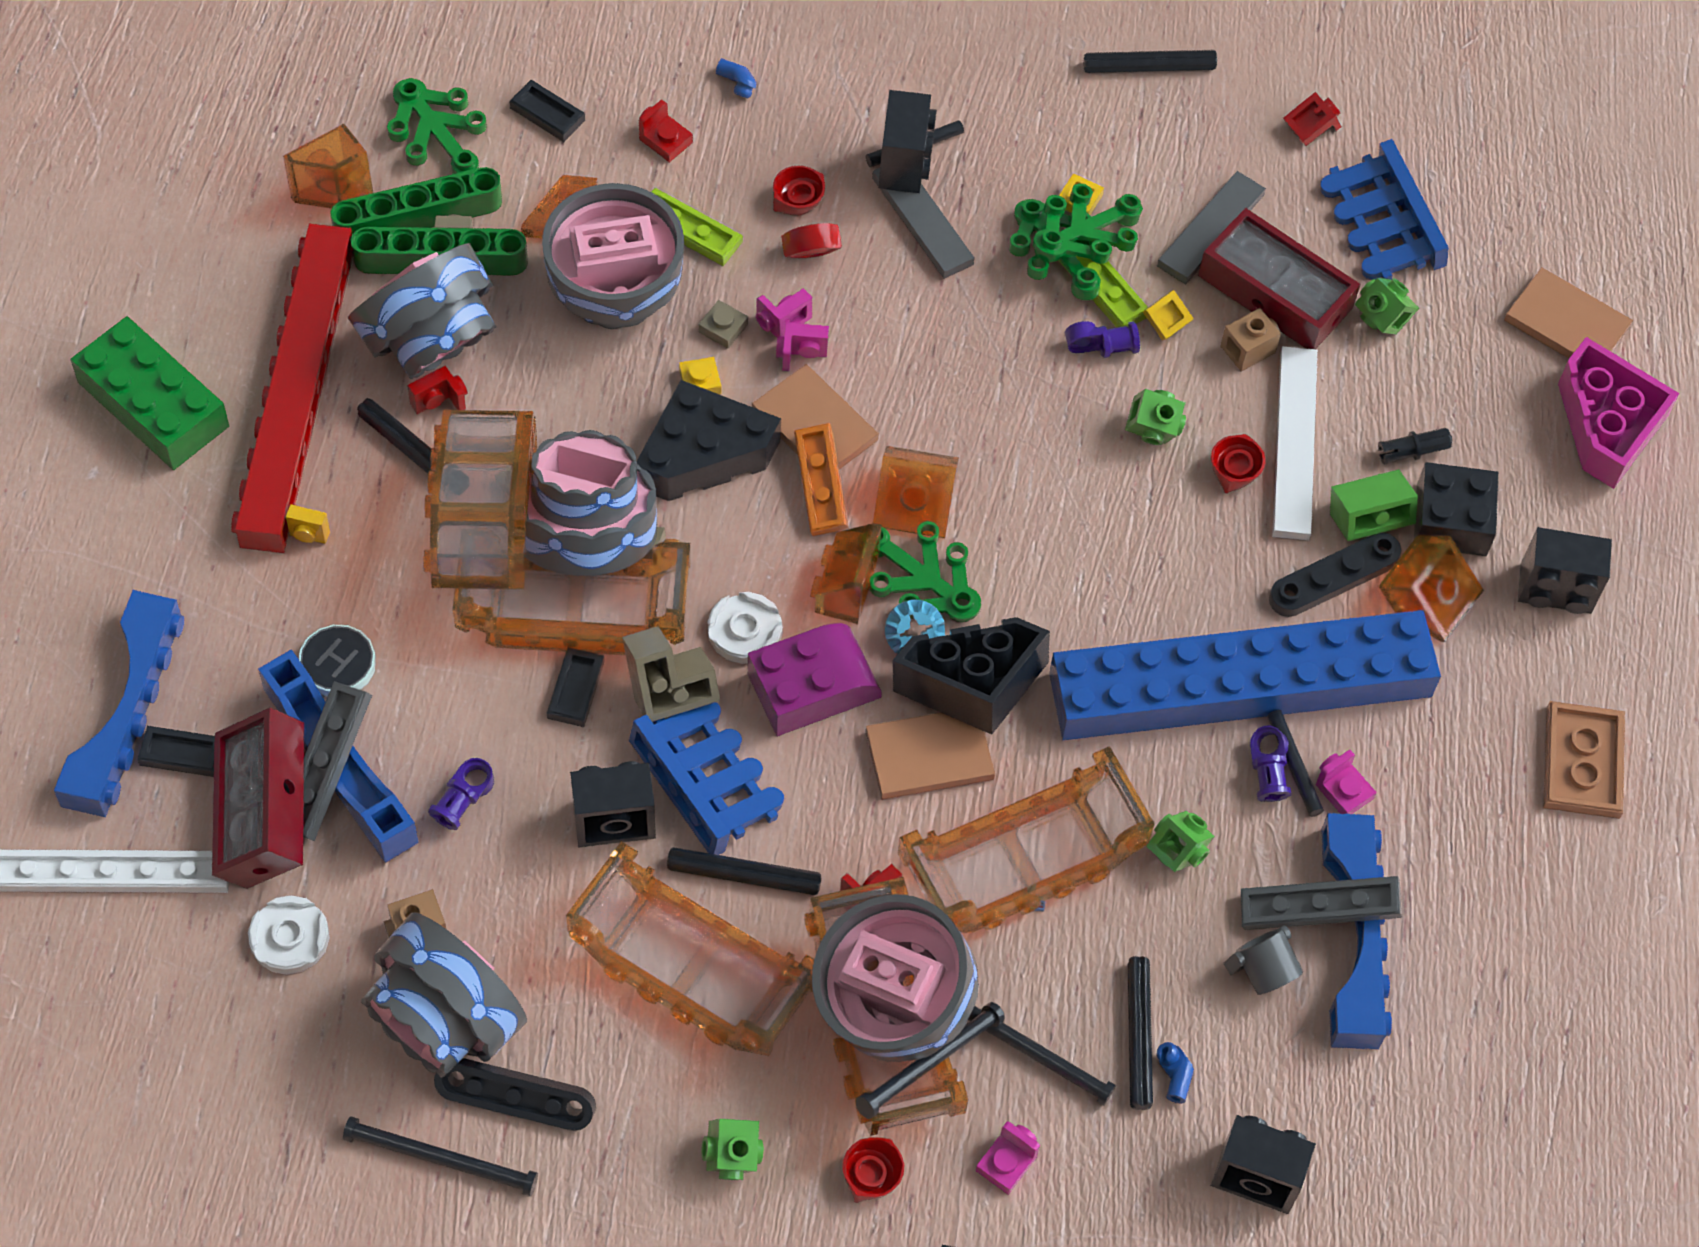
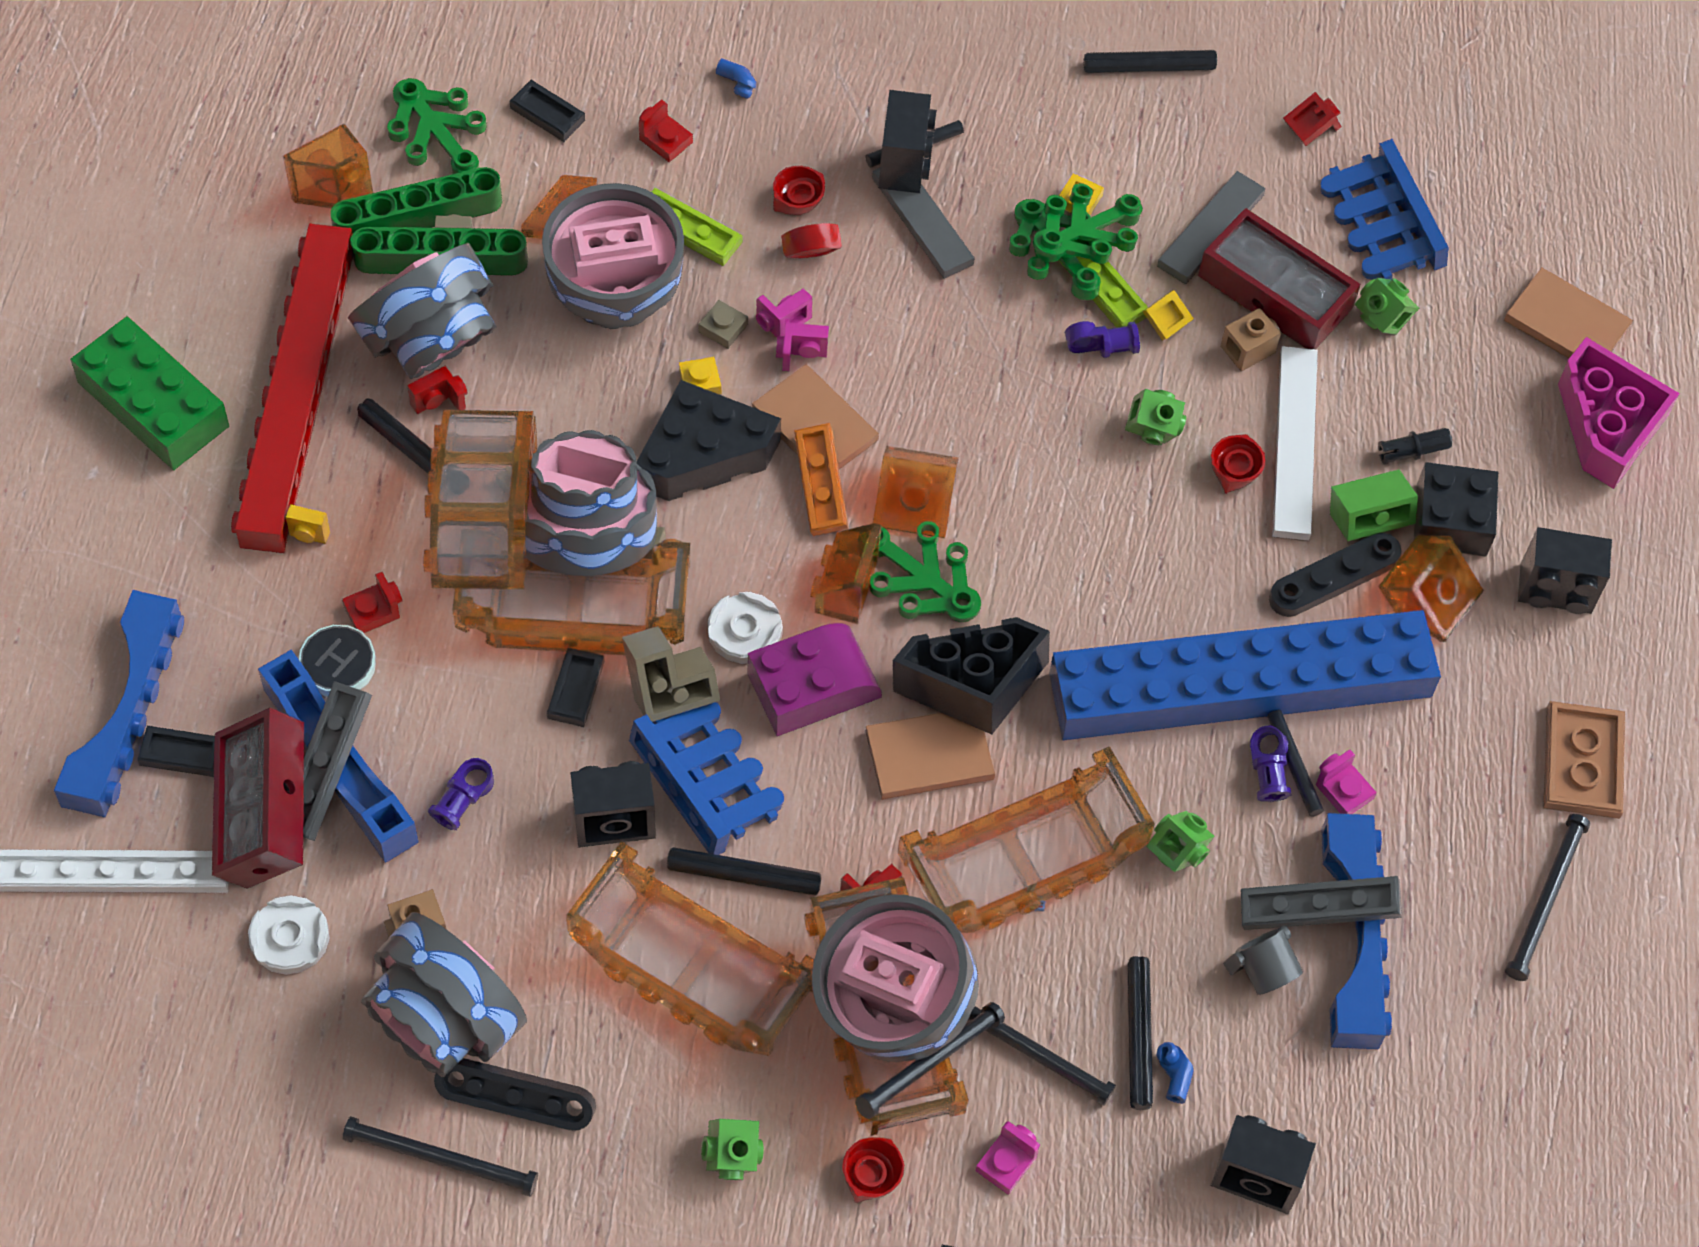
medium azure gear [885,600,945,654] -> none
none -> red bracket [342,572,403,633]
none -> black bar [1505,814,1591,981]

